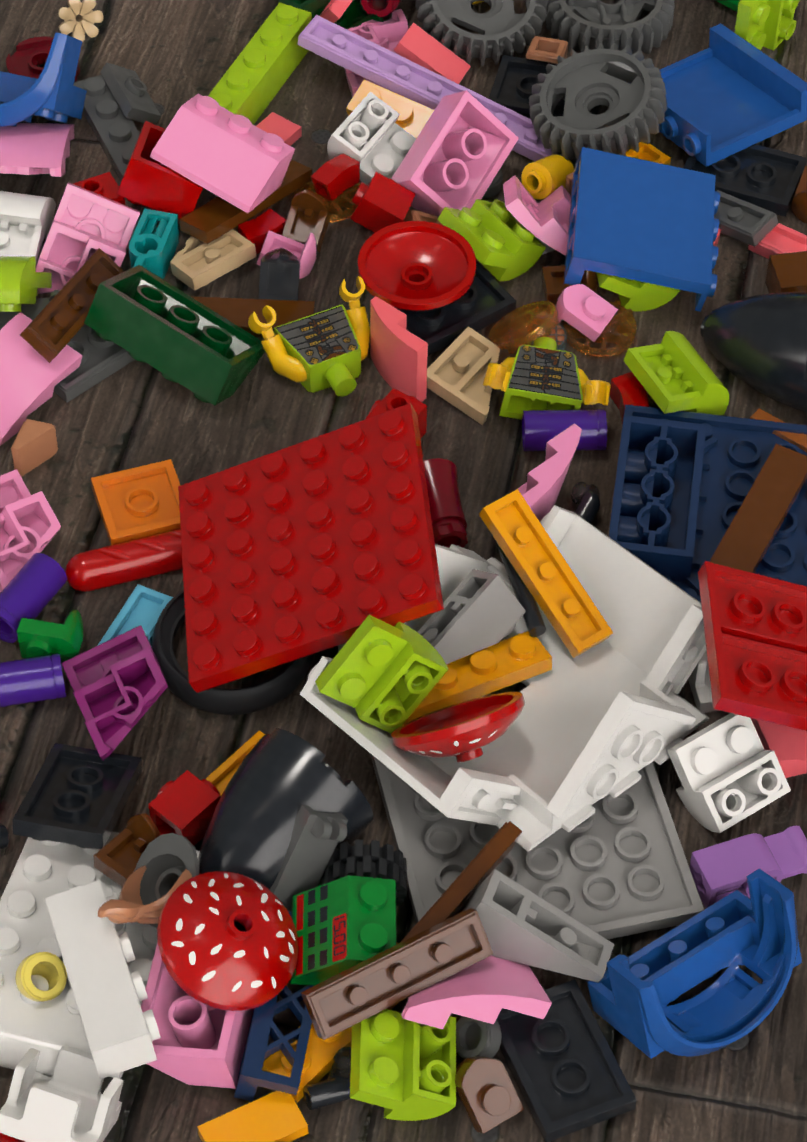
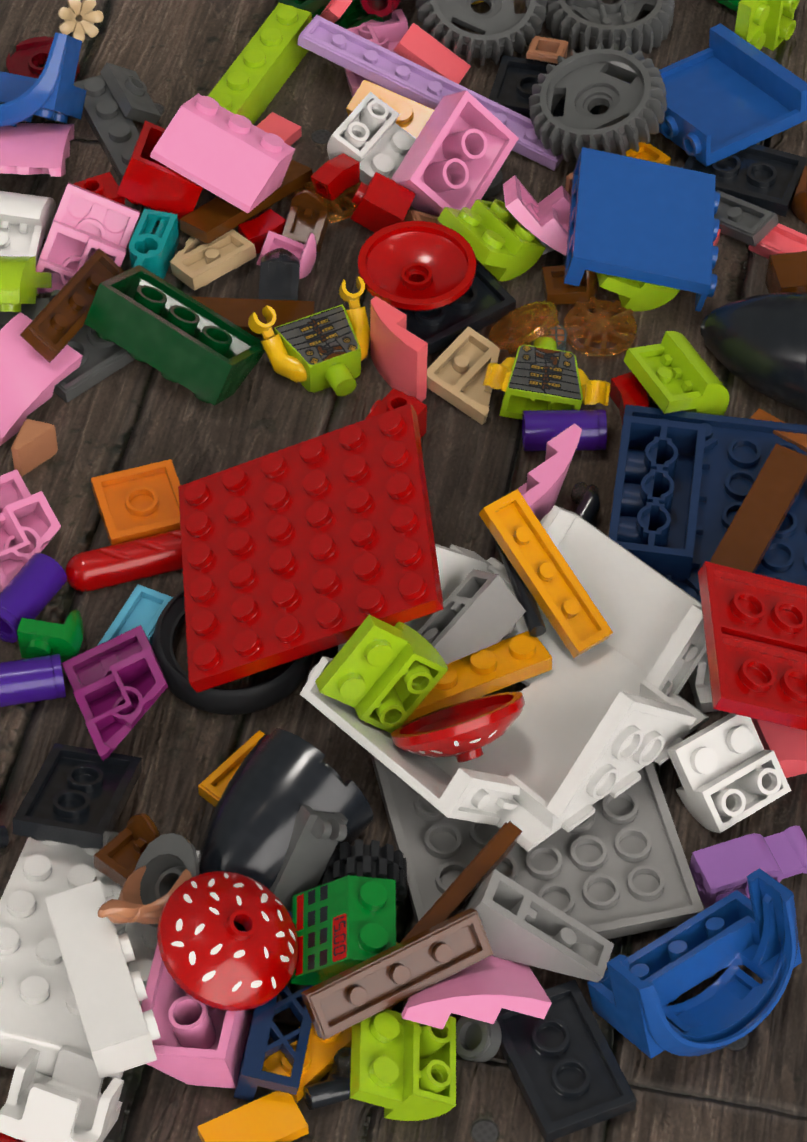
light yellow piece [15,952,67,1002] -> none
red brick [148,770,221,846] -> none
dark red plant [423,458,468,548] -> none
plate [455,1057,524,1134] -> none
yellow brick [521,154,574,200] -> none
bright pink plate [555,284,618,342] -> none

